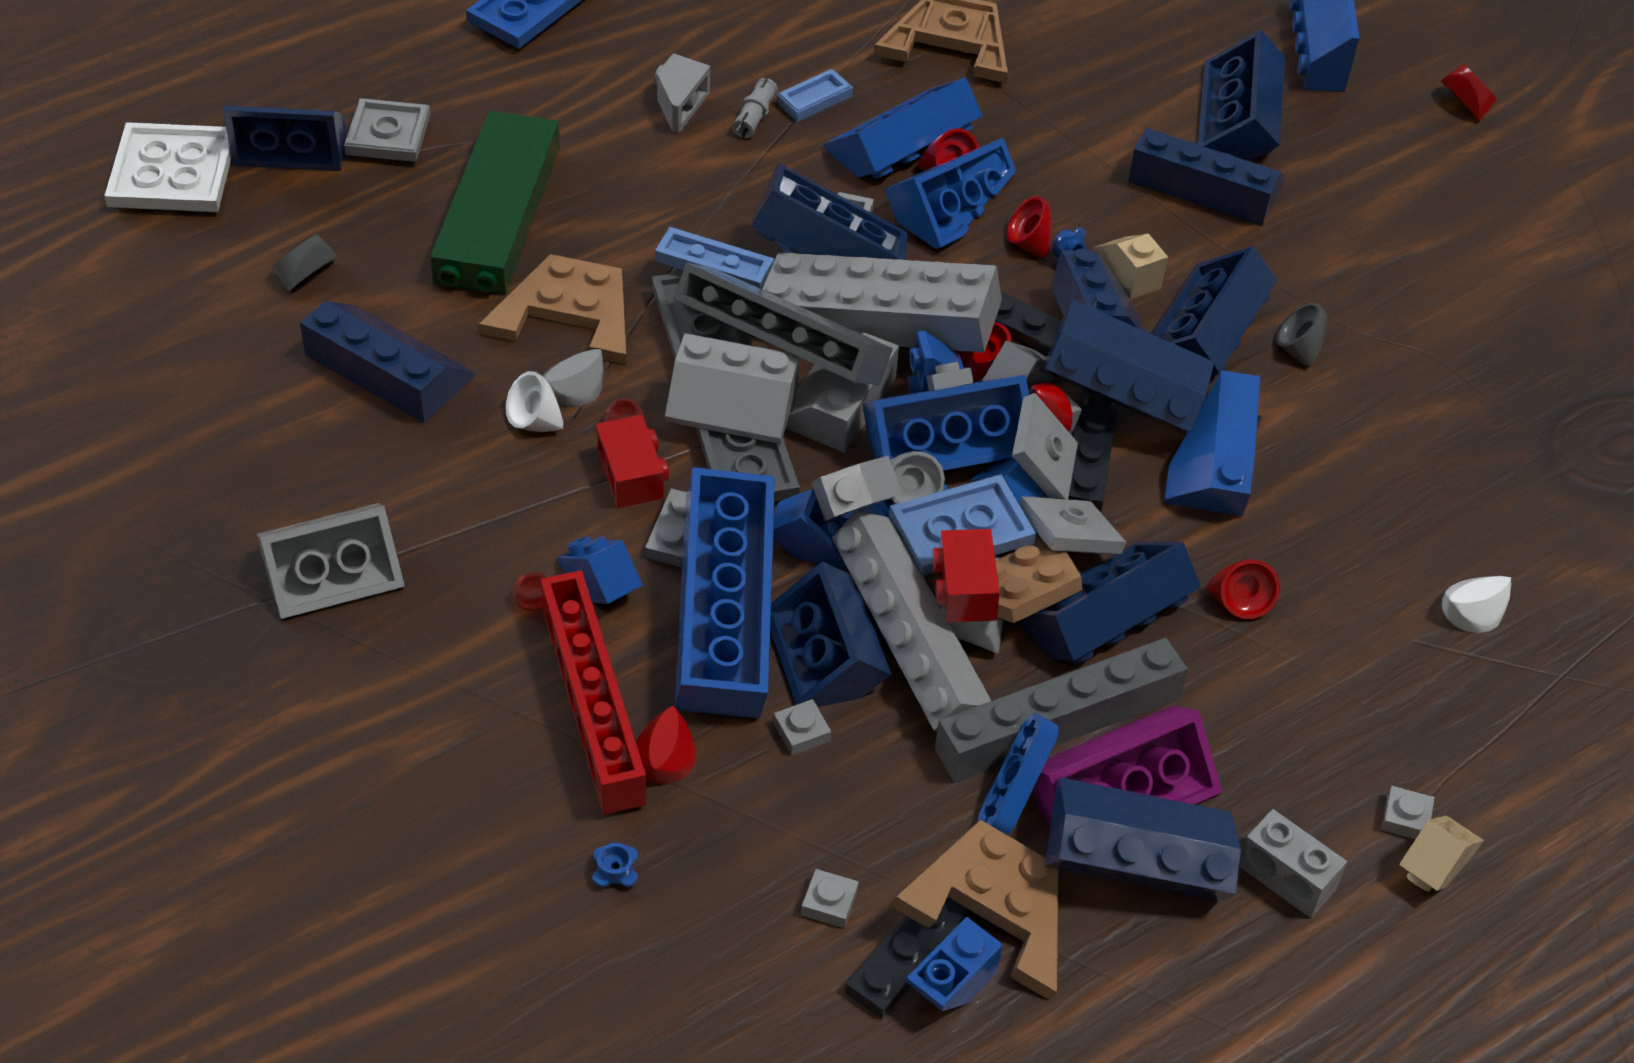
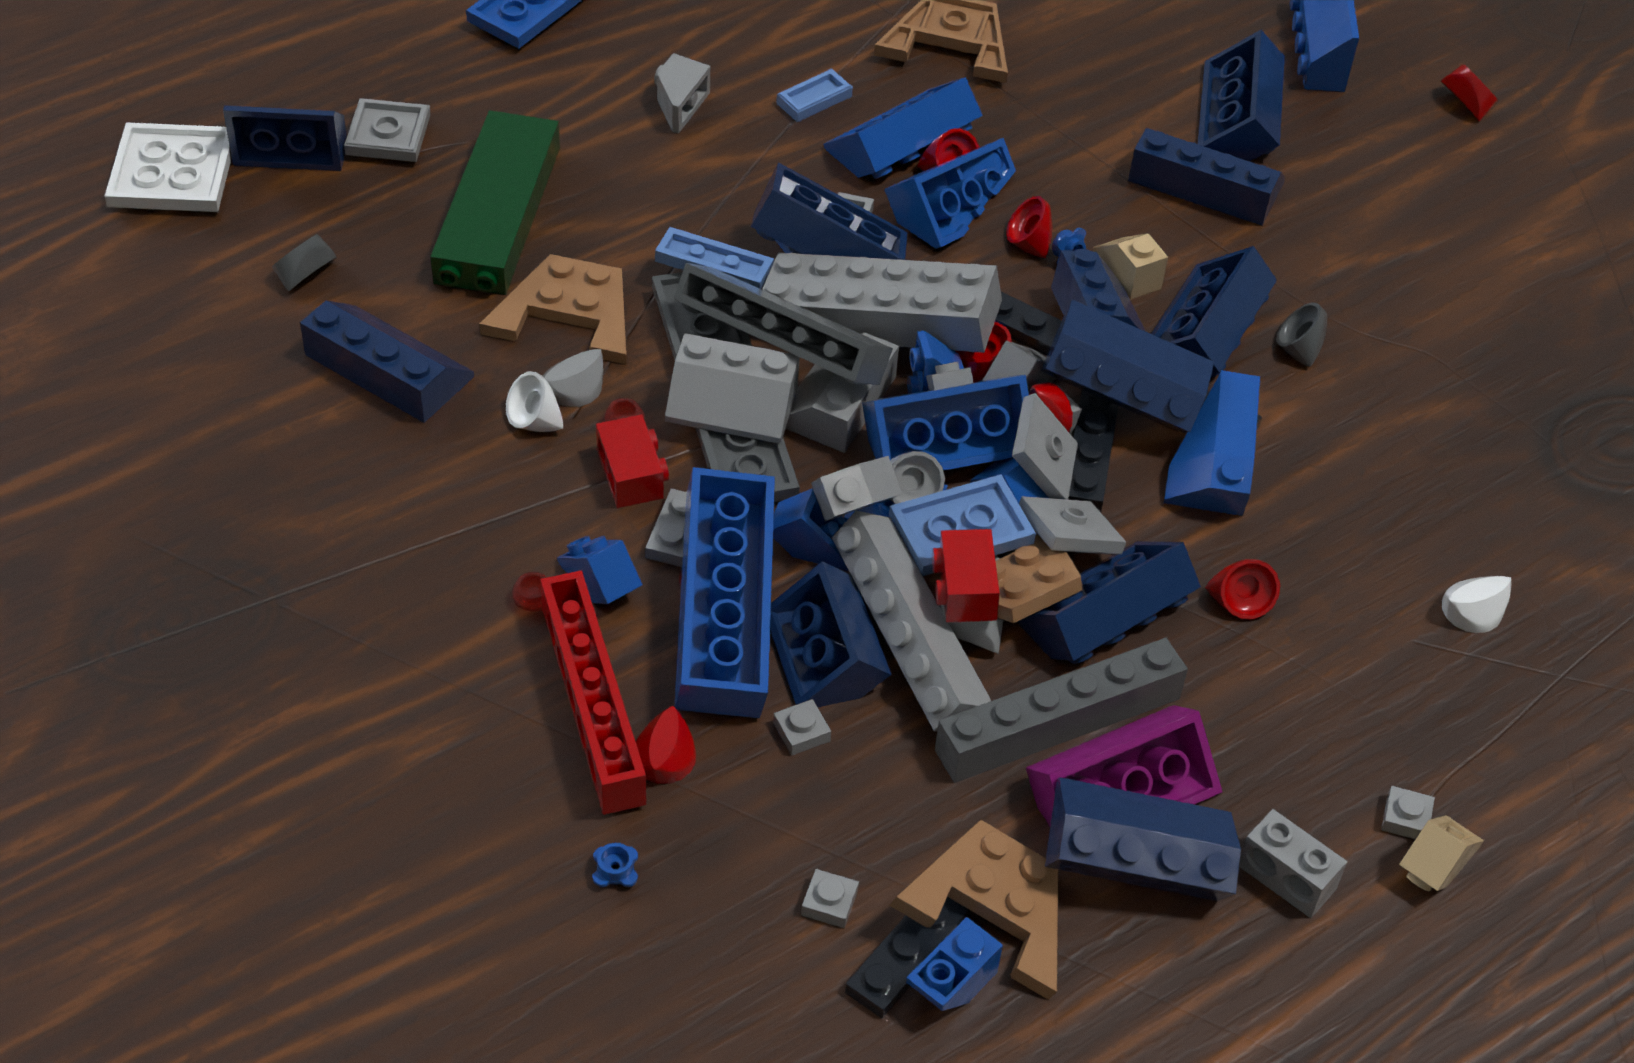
light grey slope [256,503,405,619] -> none
light grey pin [732,78,778,139] -> none
blue beam [977,713,1058,835] -> none

